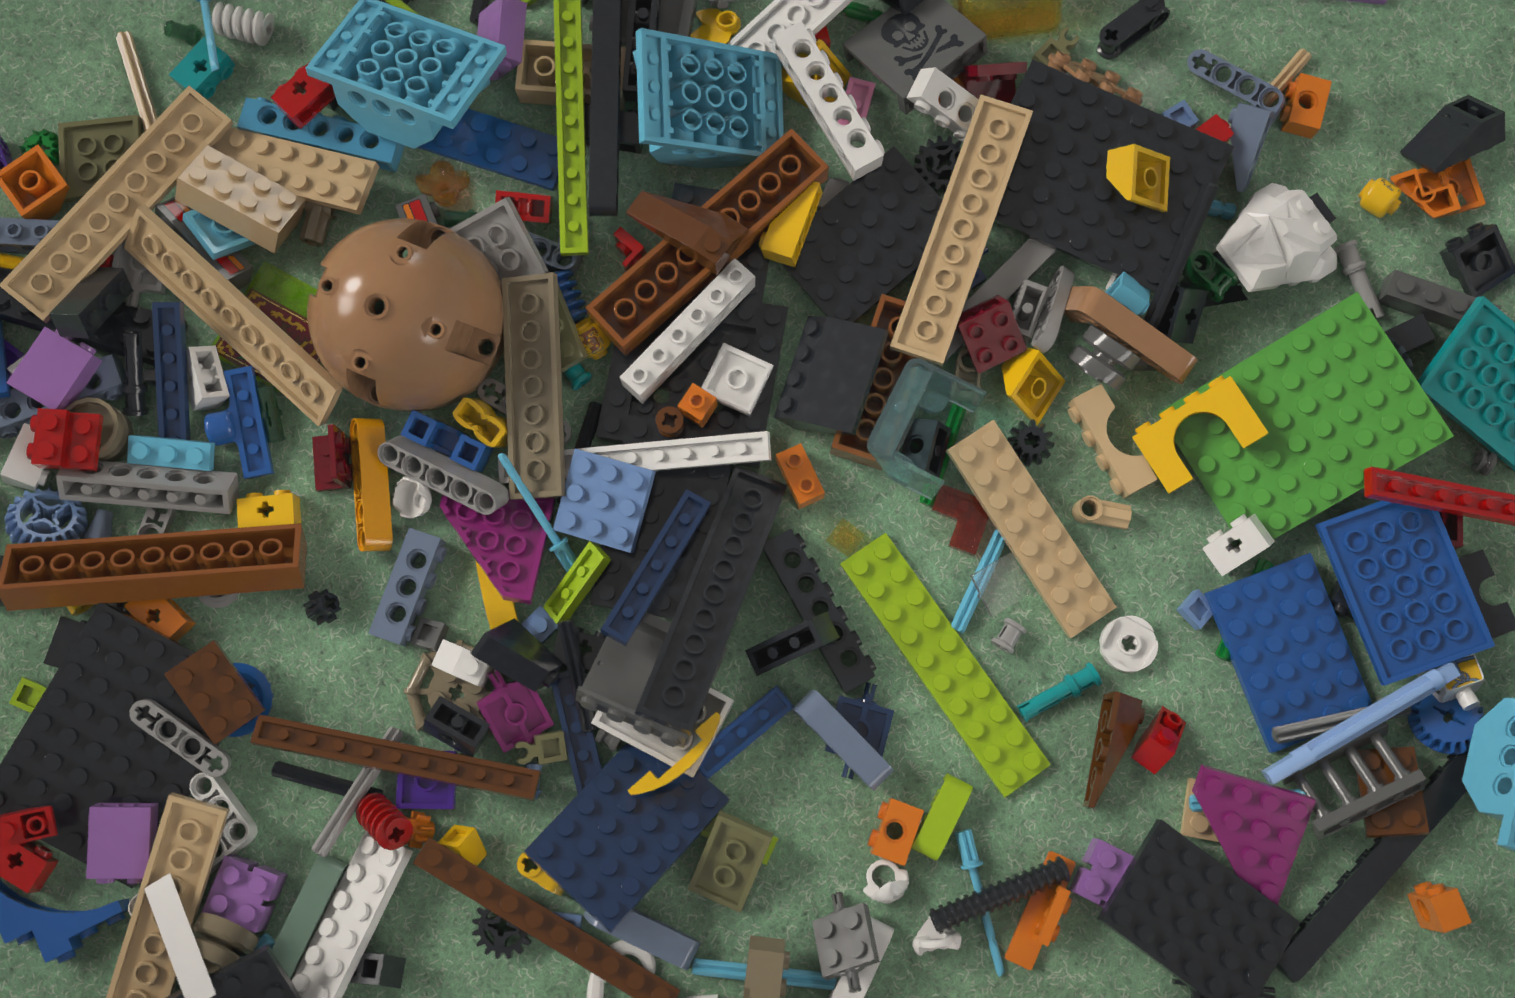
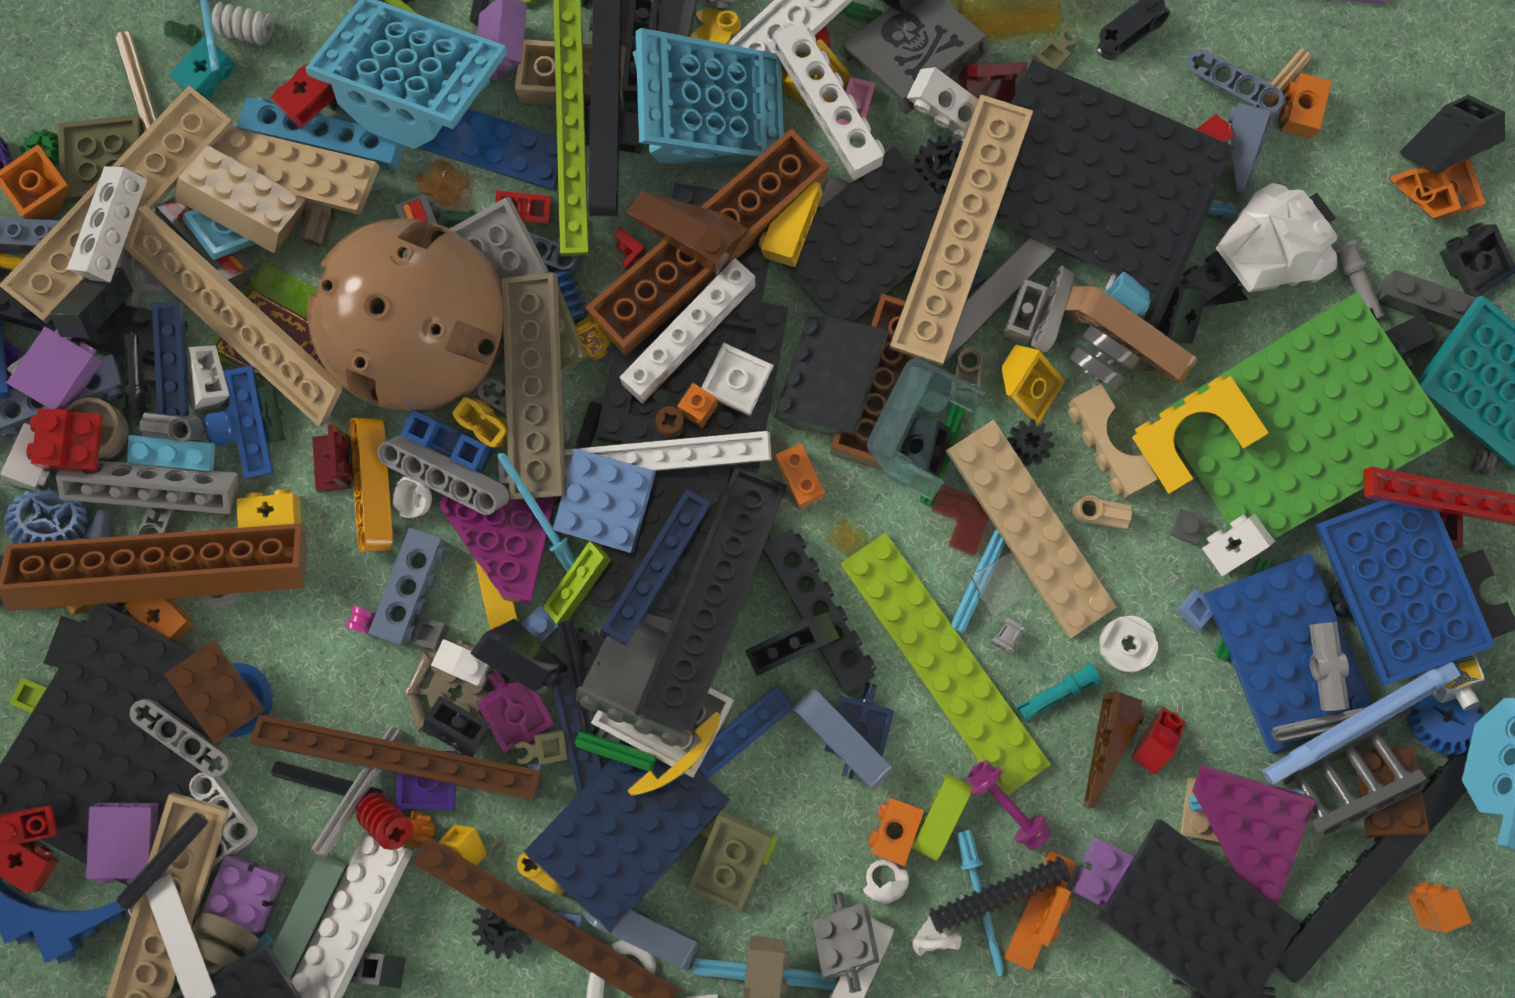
black gear [303,589,341,626] -> none
teal bush [562,363,593,391] -> none
dark red bracket [956,295,1027,373] -> none
medium nougat plant [1047,51,1143,105] -> none
yellow slope [1106,144,1170,212] -> none
medium blue plate [1161,100,1199,128] -> none
dark green piece [1183,250,1239,303] -> none
yellow head [1358,178,1402,218] -> none
none -> white brick [67,166,147,282]
none -> black axle [116,812,208,910]
none -> flat silver piece [140,412,204,443]
none -> dark pink wheel [344,606,376,636]
none -> green axle [575,731,657,771]
none -> magenta piece [965,760,1051,850]
none -> dark grey plate [1169,509,1207,545]
none -> light grey piece [1309,622,1349,711]

